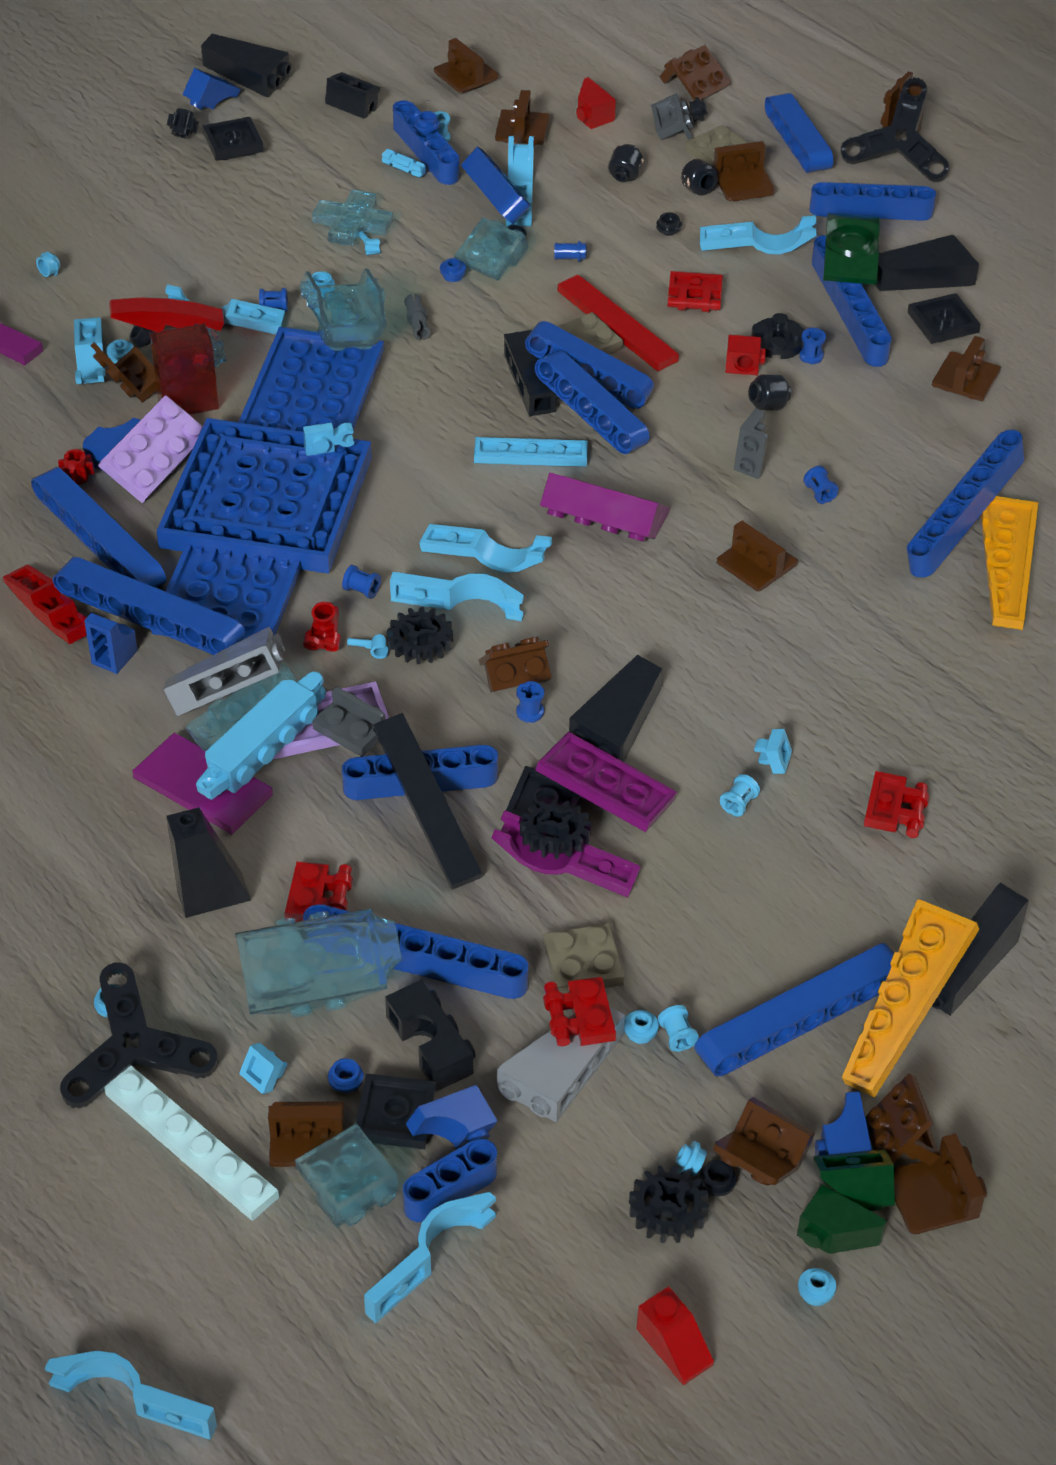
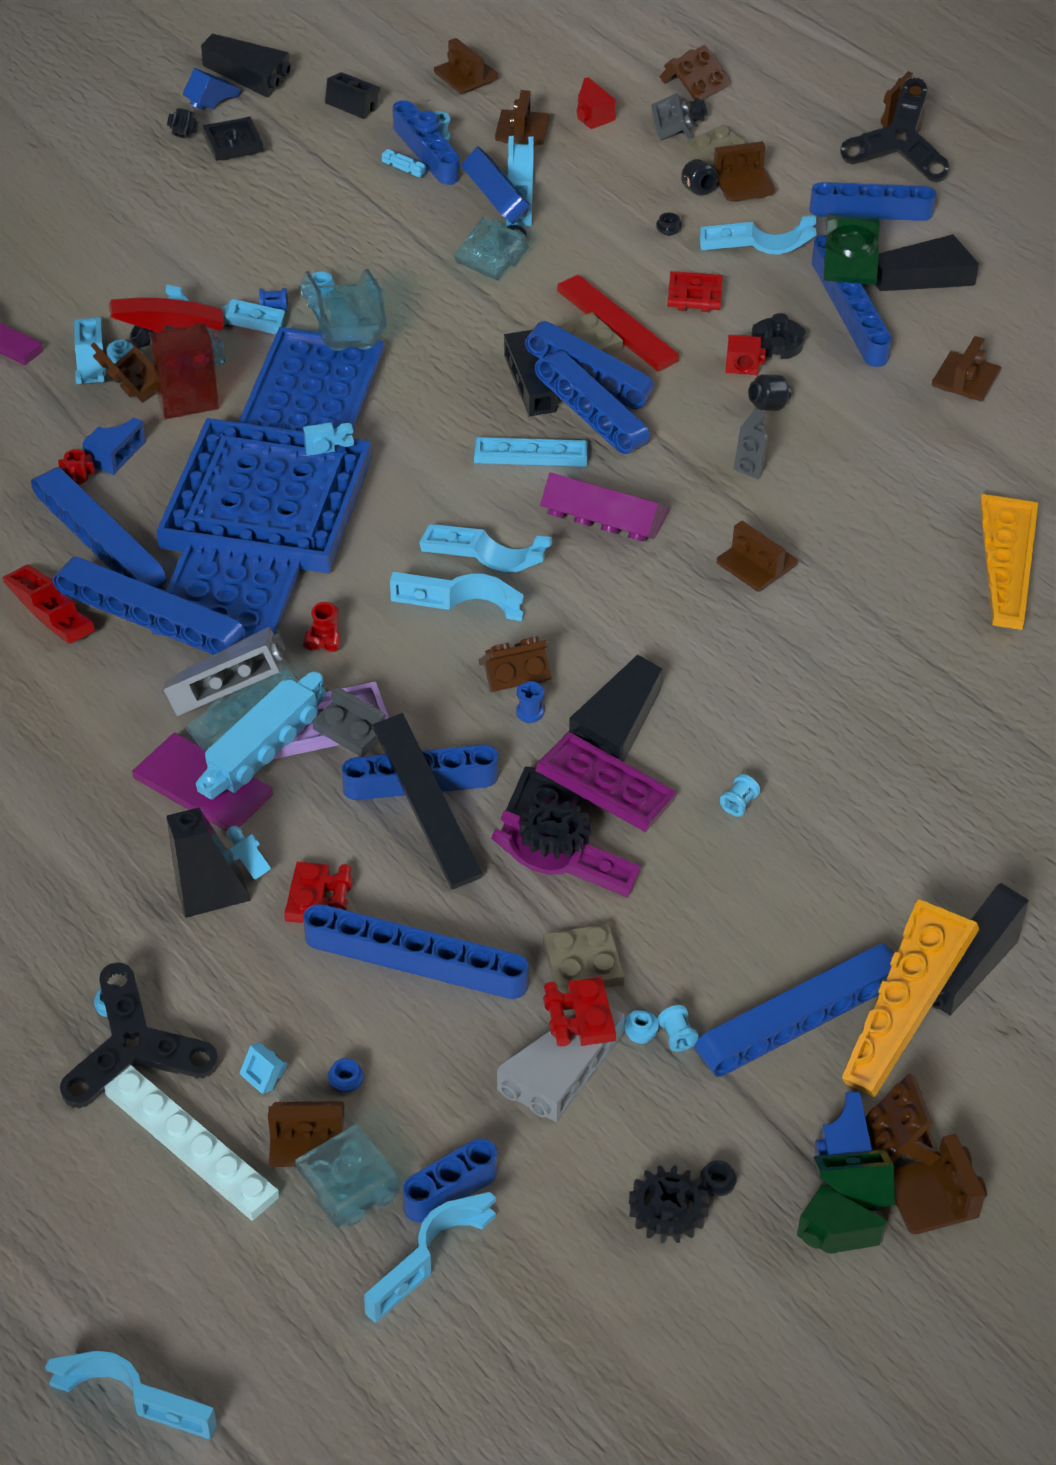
medium azure plate [36,252,60,277] -> none
blue arch [84,613,138,674] -> none
lavender plate [98,395,203,504] -> none
clear light blue slope [235,908,402,1017] -> none
clear light blue plate [312,189,393,246] -> none
blue bush [342,565,381,599] -> none
medium azure hand [347,634,388,659] -> none
black plate [353,1073,437,1150] -> none
medium azure hand [358,231,380,255] -> none
black arch [385,980,476,1092] -> none
black gear [387,607,453,664] -> none
dark grey pin [404,294,431,340] -> none
blue arch [406,1085,498,1149] -> none
blue plate [440,258,466,282] -> none
blue pin [554,241,587,262] -> none
black head [608,144,644,182] -> none
red slope [636,1286,714,1386] -> none
medium azure plate [675,1141,707,1177] -> none
reddish brown bracket [712,1097,815,1185] -> none
medium azure tile [754,729,792,774] -> none
blue beam [765,93,833,173] -> none
medium azure plate [798,1268,836,1306] -> none
blue bush [799,328,826,364] -> none
blue bush [803,466,839,504] -> none
red plate [864,771,929,838] -> none
black plate [907,293,981,344] -> none
blue beam [907,430,1025,578] -> none
none -> medium azure piece [226,826,271,880]

